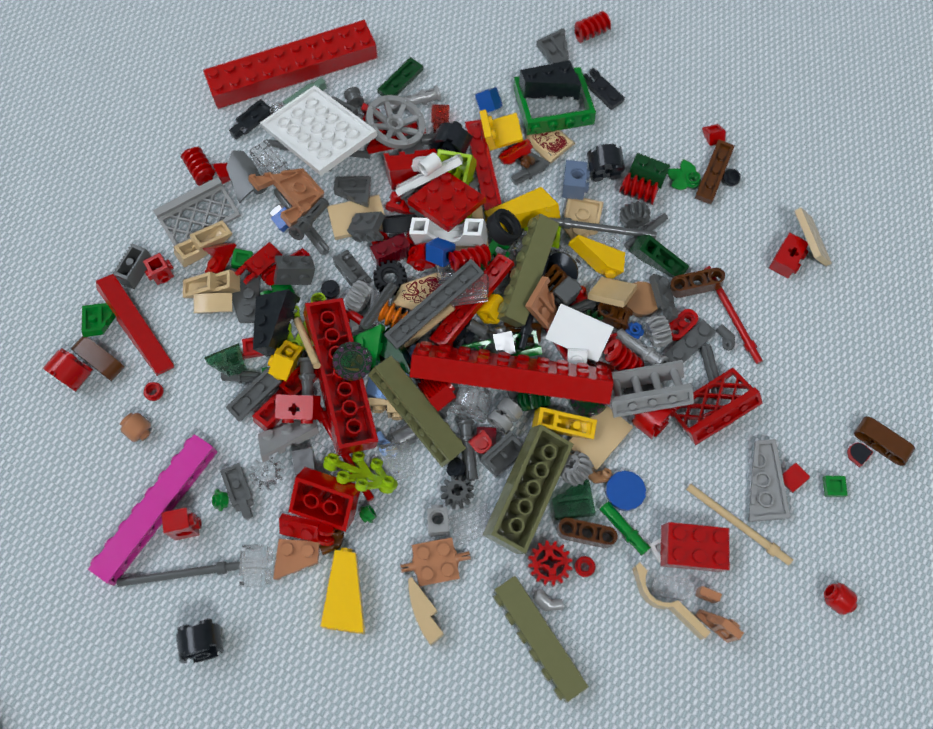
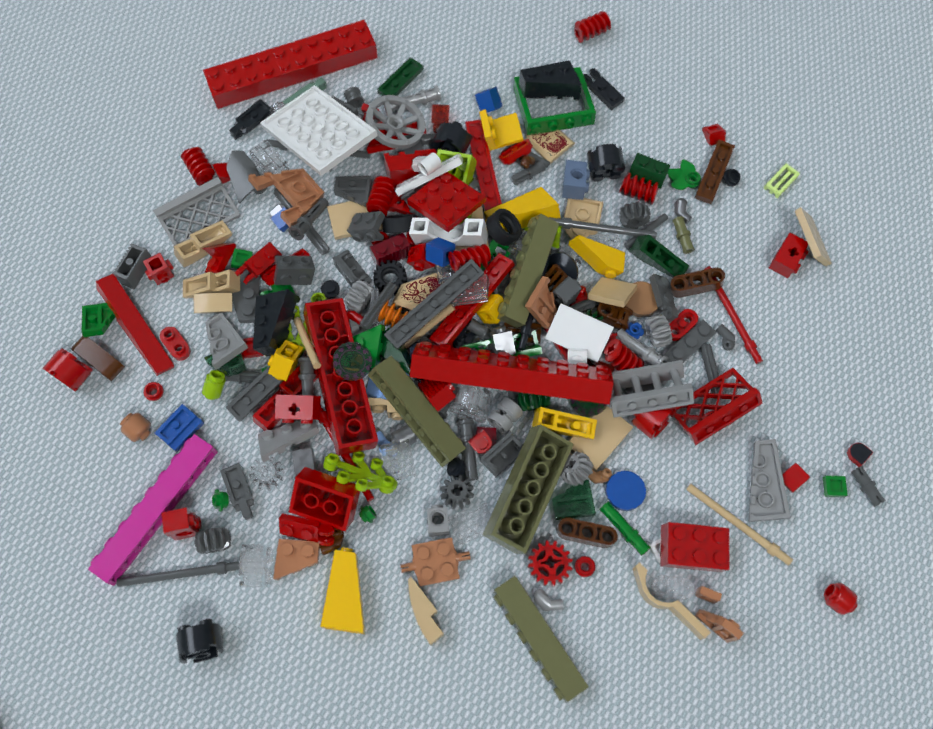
dark grey wing [536,28,569,64] -> none
reddish brown beam [854,416,915,466] -> none
none -> blue plate [155,404,204,452]
none -> red plate [160,327,191,361]
none -> dark grey gear [194,527,231,554]
none -> lime brick [202,370,226,400]
none -> light grey wing [206,312,248,370]
none -> red piece [366,176,395,217]
none -> olive pin [672,216,695,254]
none -> flat silver arm [674,198,692,224]
none -> yellowish green tile [764,163,800,199]
none -> dark grey pin [851,466,886,507]

